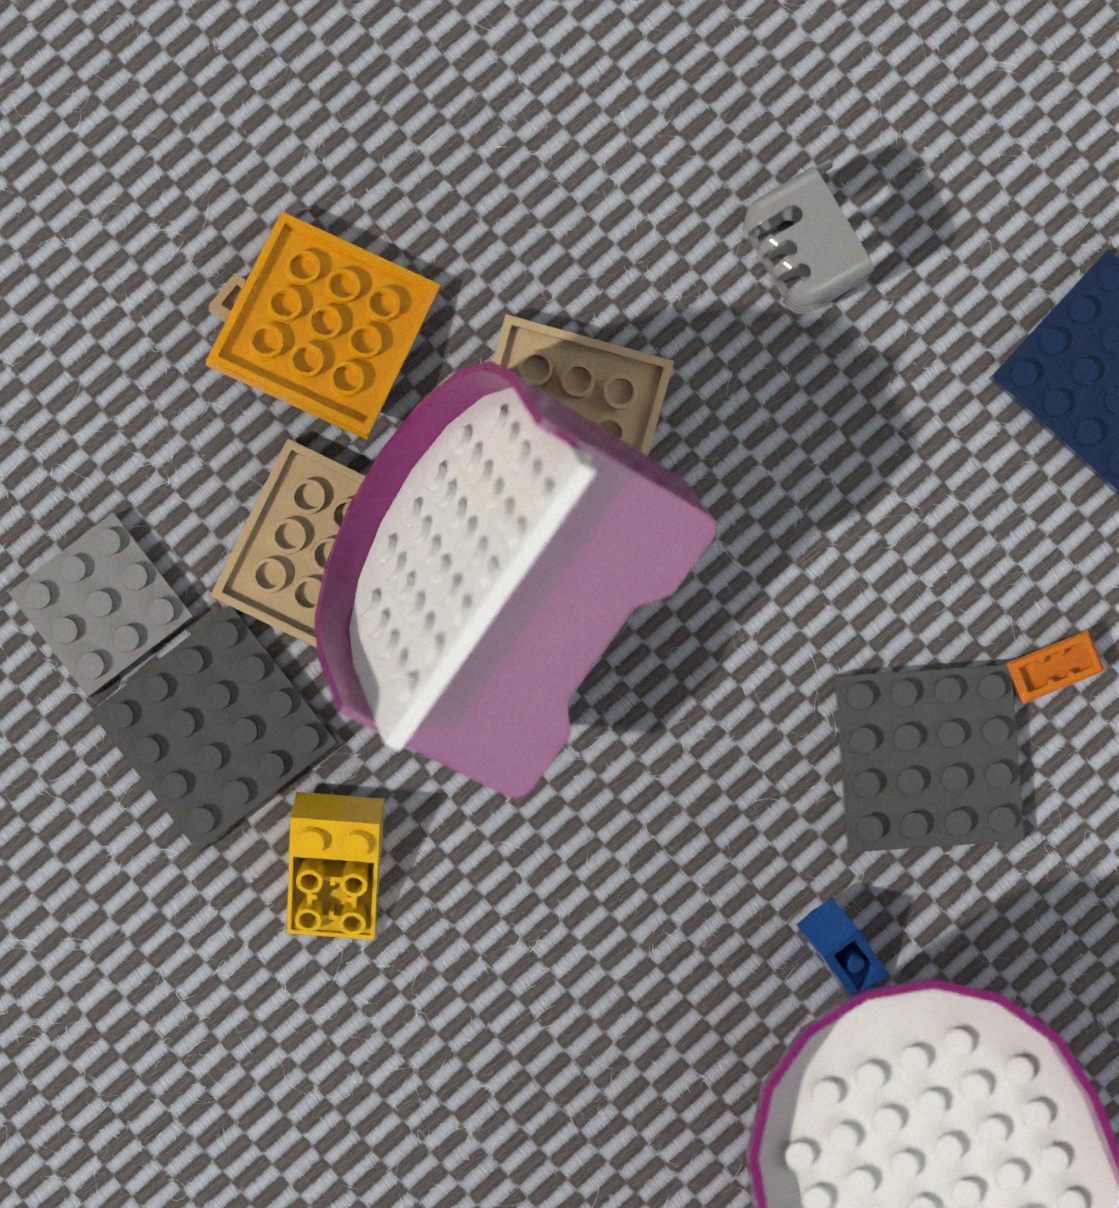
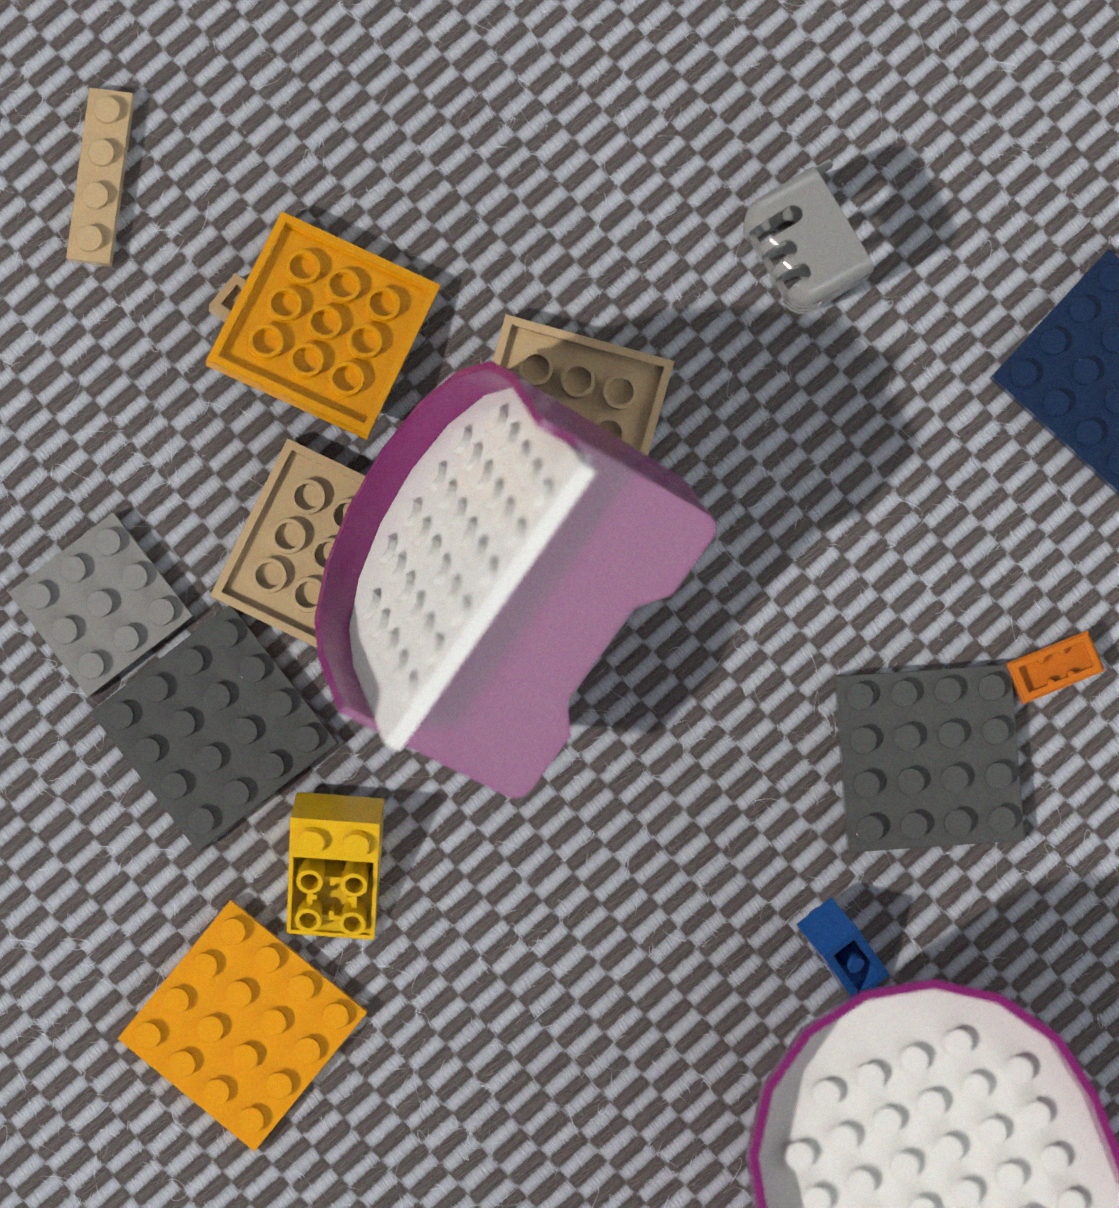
none -> tan plate [66,88,135,267]
none -> light orange plate [117,900,368,1152]

